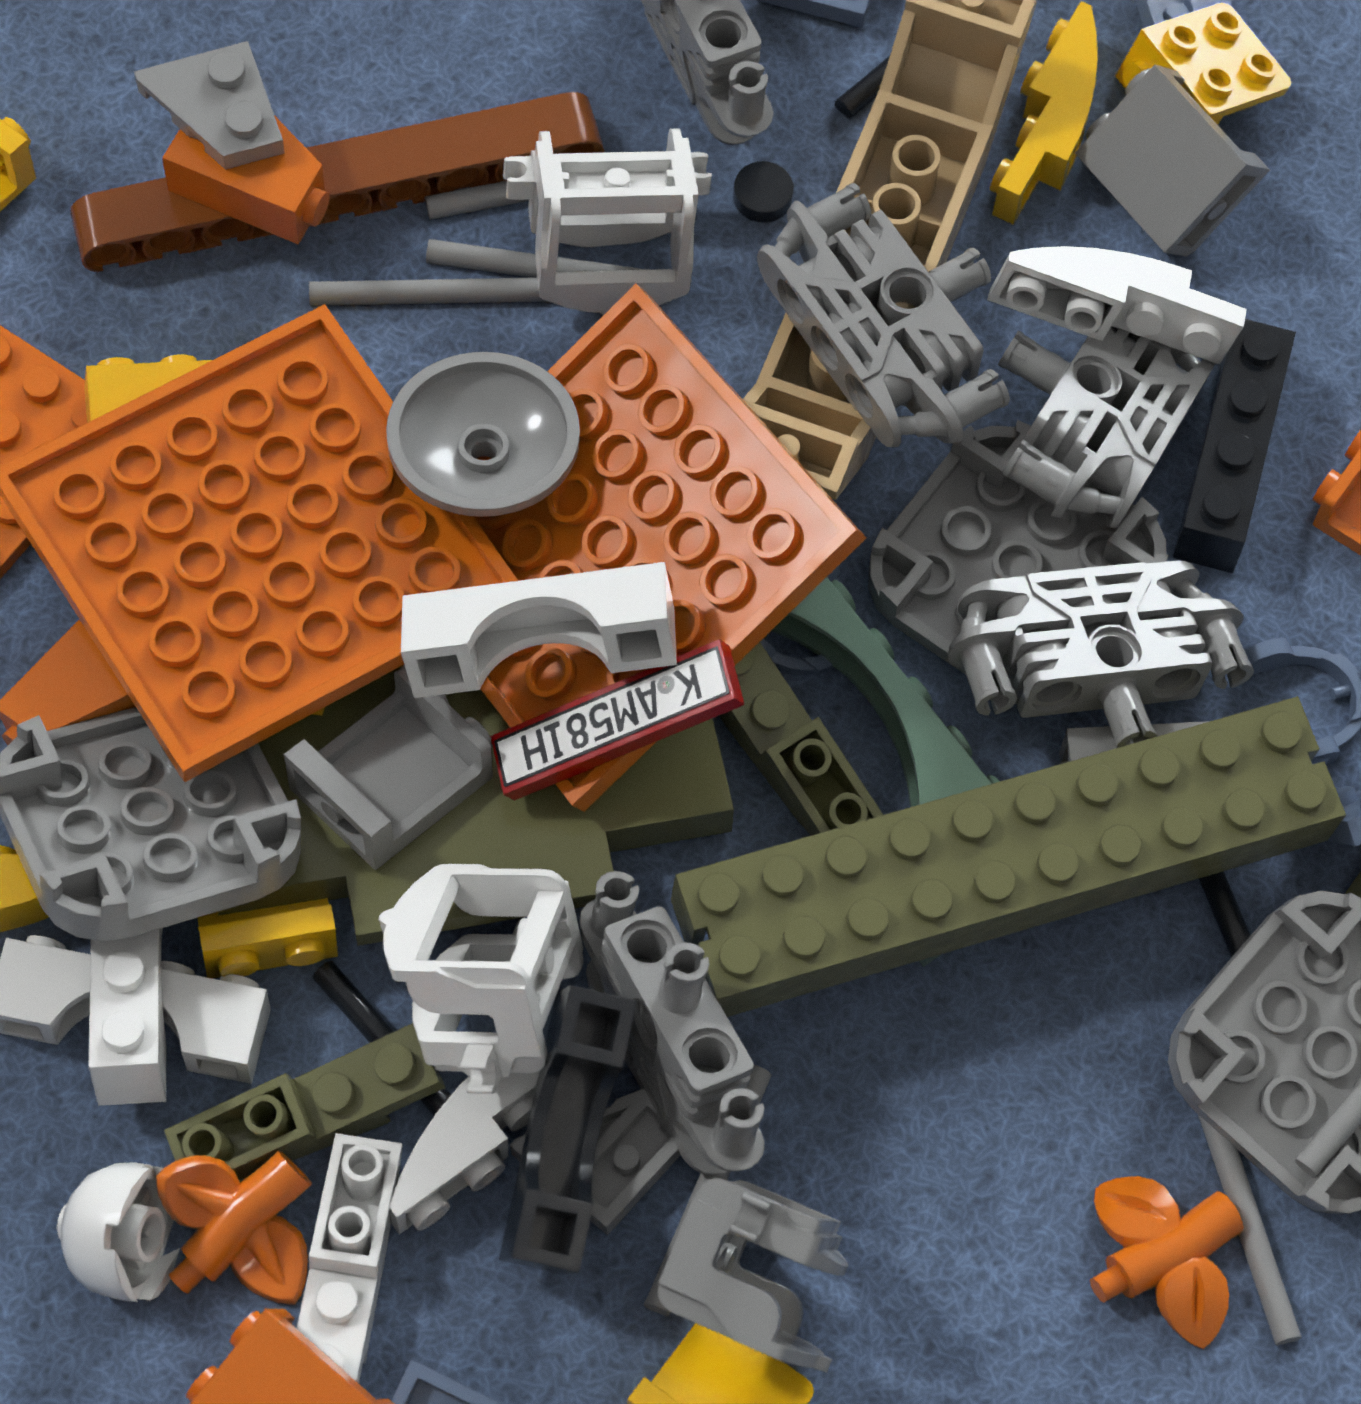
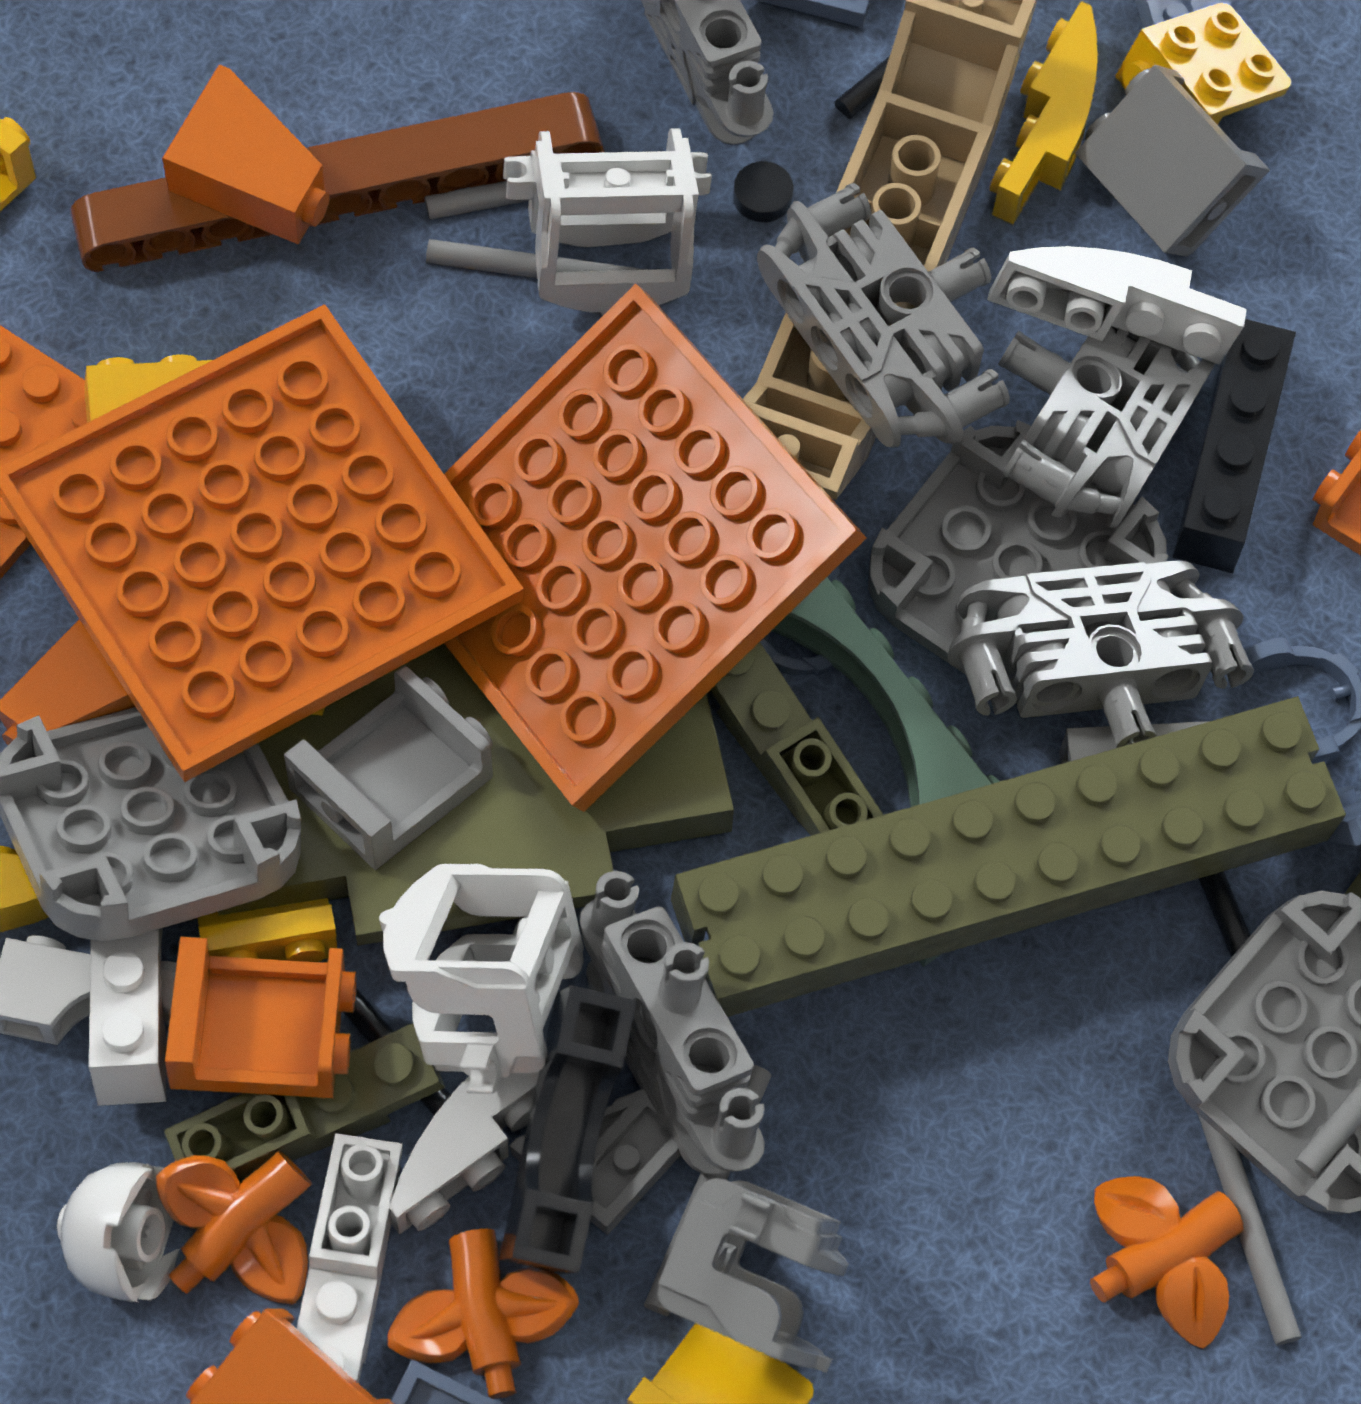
light grey wing [134,41,285,170] -> none
light grey bar [309,278,549,306] -> none
light grey dish [386,352,580,517] -> none
white arch [401,562,677,698] -> none
tile [490,639,745,801] -> none
none -> orange panel [165,937,357,1098]
none -> orange plant [387,1229,579,1399]

